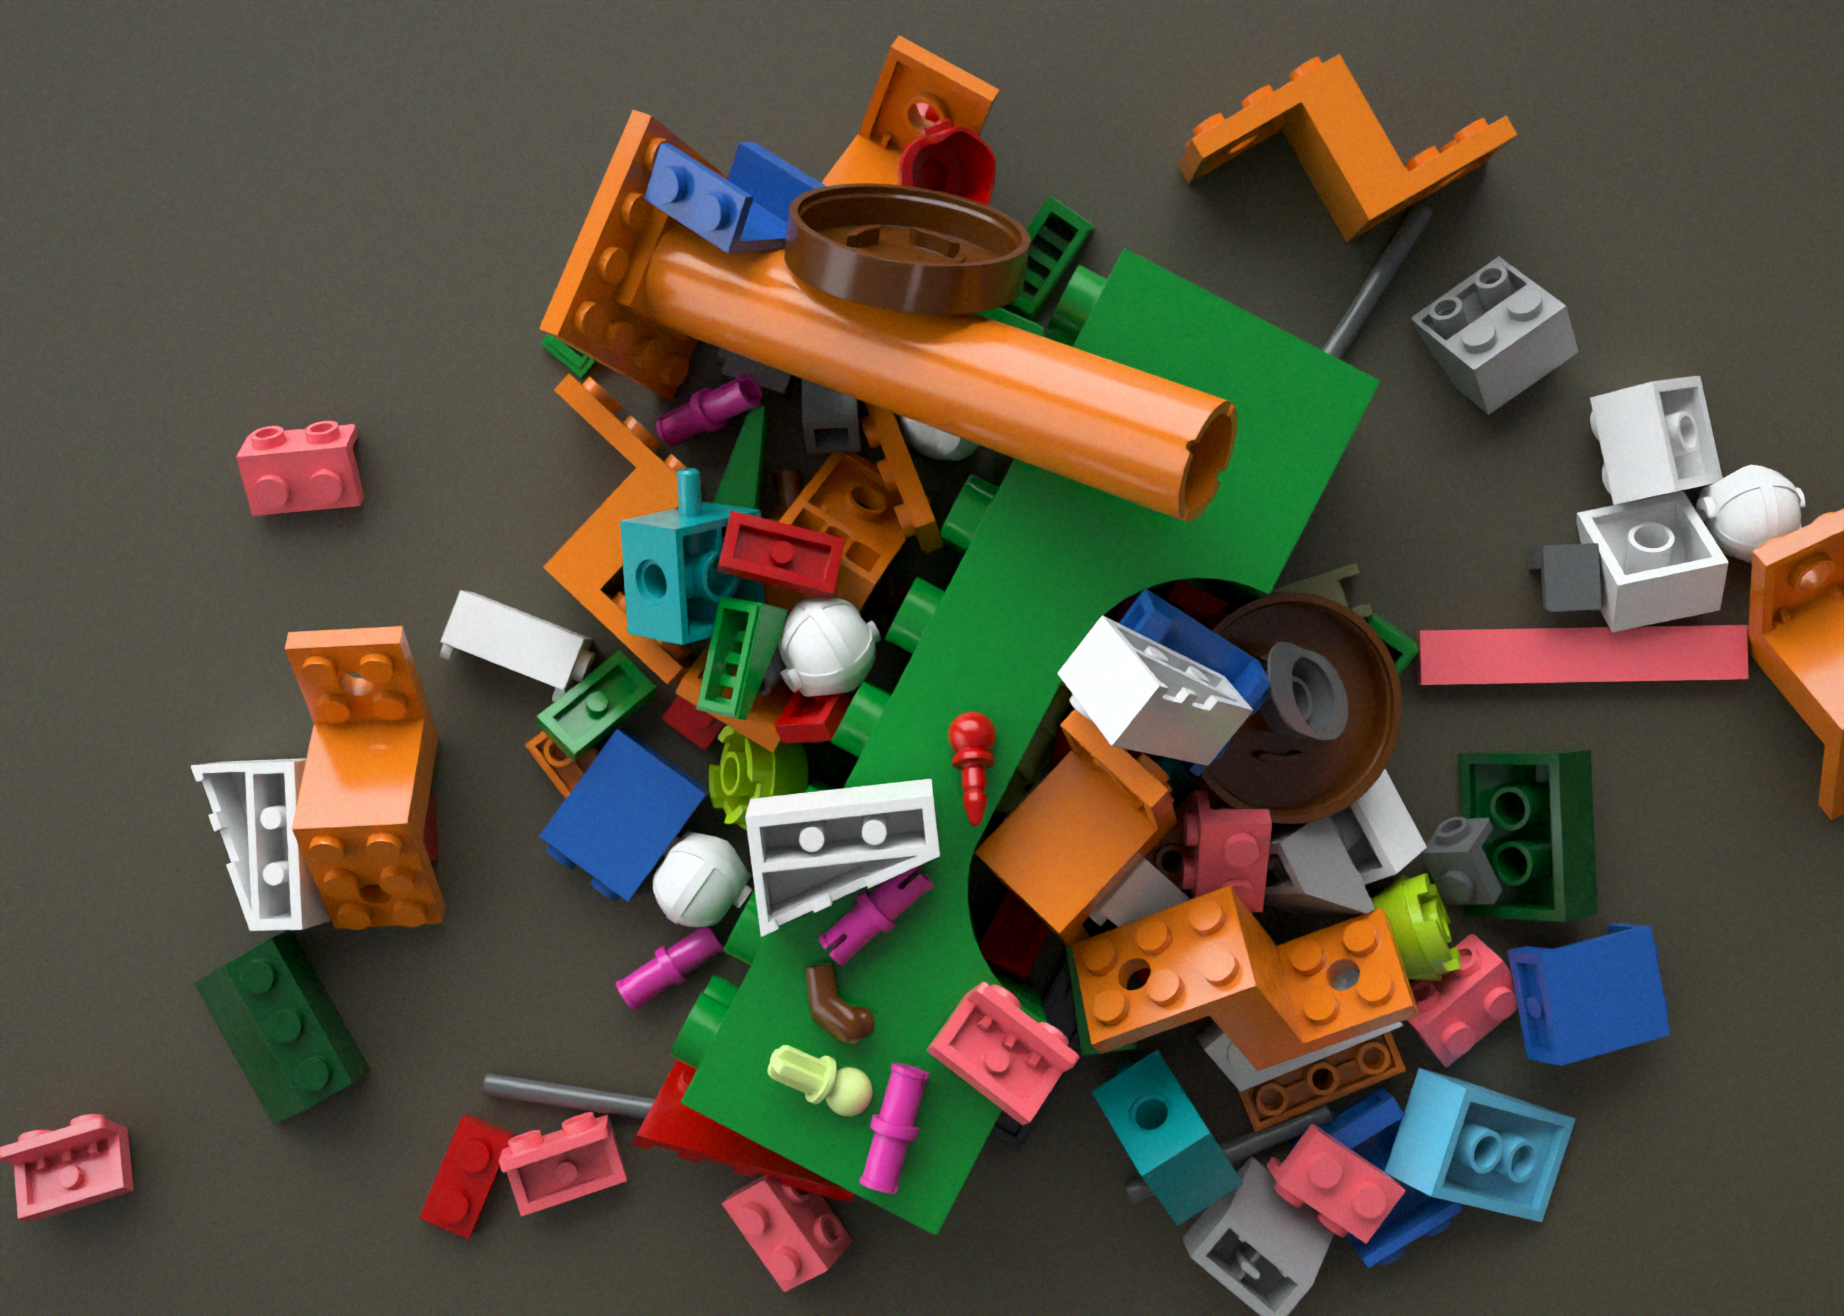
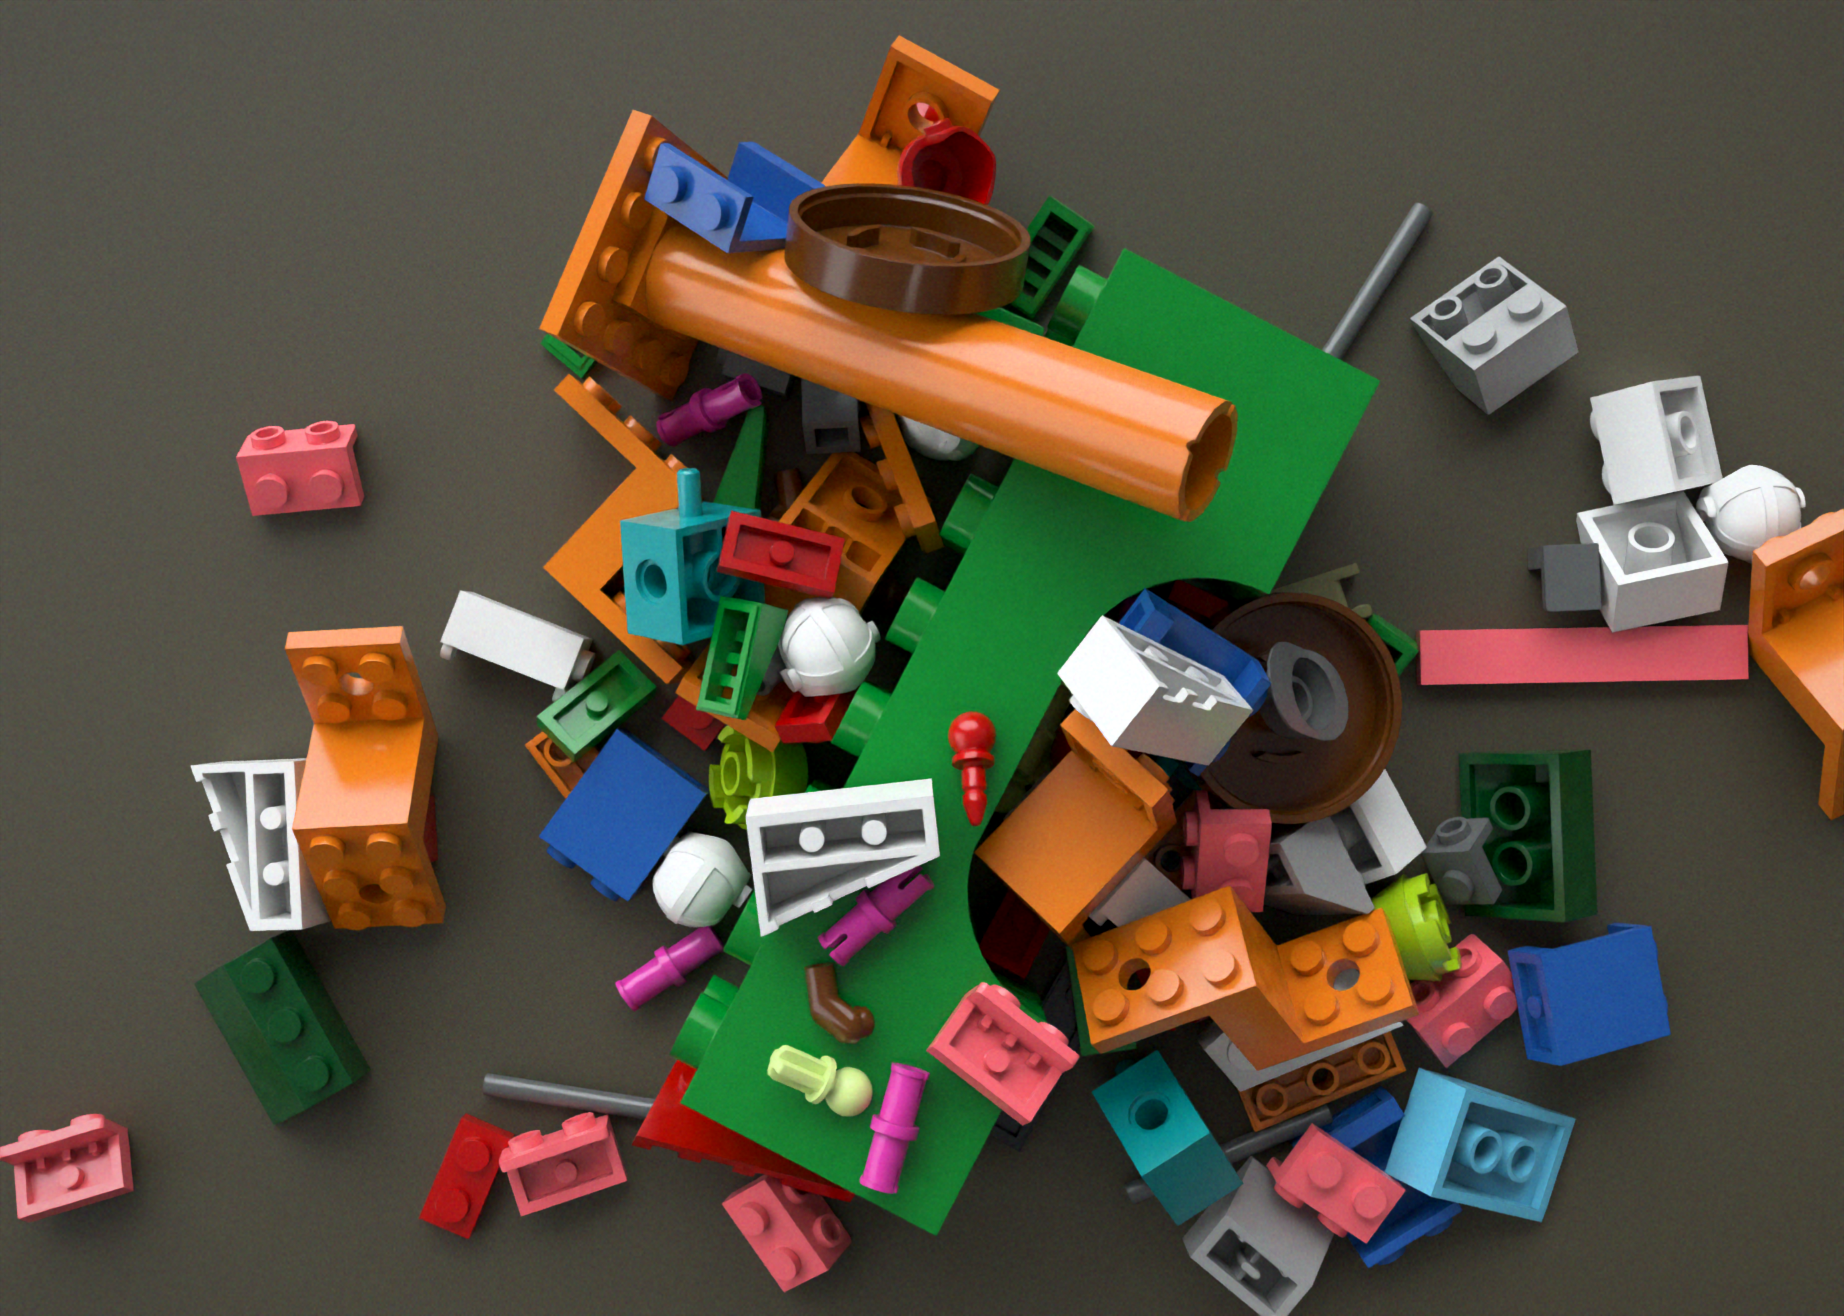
orange bracket [1178,54,1518,243] -> none

